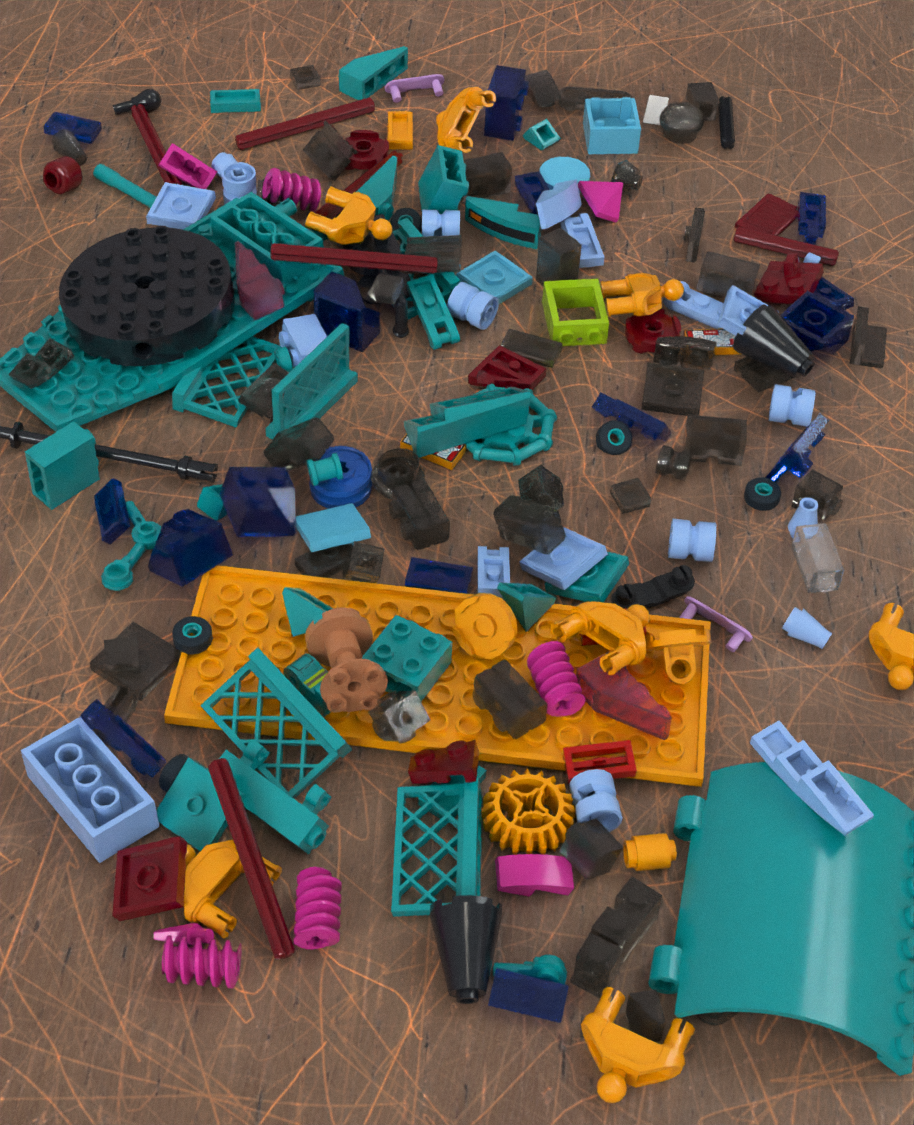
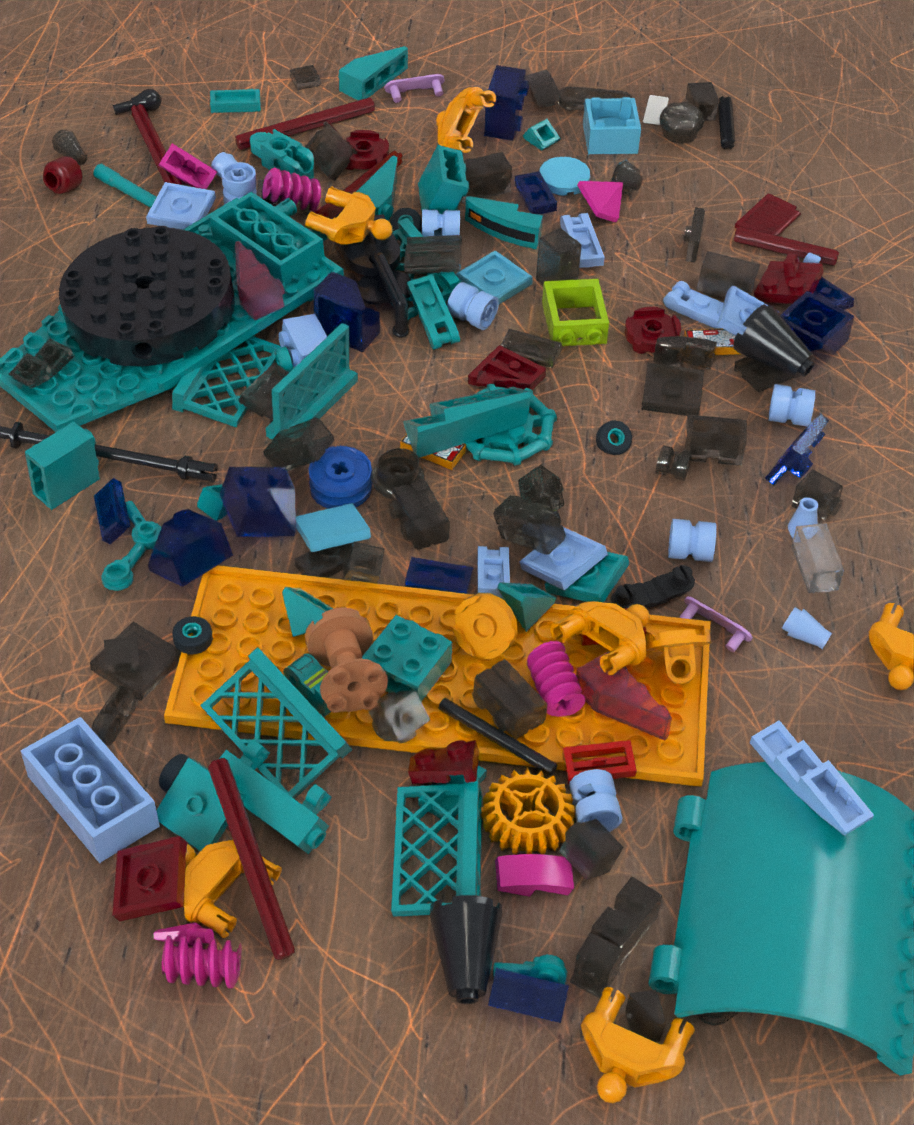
clear blue plate [43,112,102,144] -> none
clear blue hinge [80,699,166,778] -> none
dark red axle [270,243,438,274] -> none
dark pink piece [293,866,342,950] -> none
teal bush [306,453,343,487] -> none
clear smoke tile [367,274,406,304] -> none
light orange tile [387,111,413,150] -> none
light blue slope [536,179,582,229] -> none
clear blue hinge [592,392,671,442] -> none
light orange connector [600,273,684,317] -> none
clear smoke plate [610,478,651,514] -> none
light orange brick [623,833,677,871] -> none
black wheel [744,477,781,511] -> none
clear blue hinge [798,192,826,245] -> none
clear smoke panel [849,306,887,369] -> none
none -> teal piece [250,129,314,179]
none -> black bar [438,698,558,776]

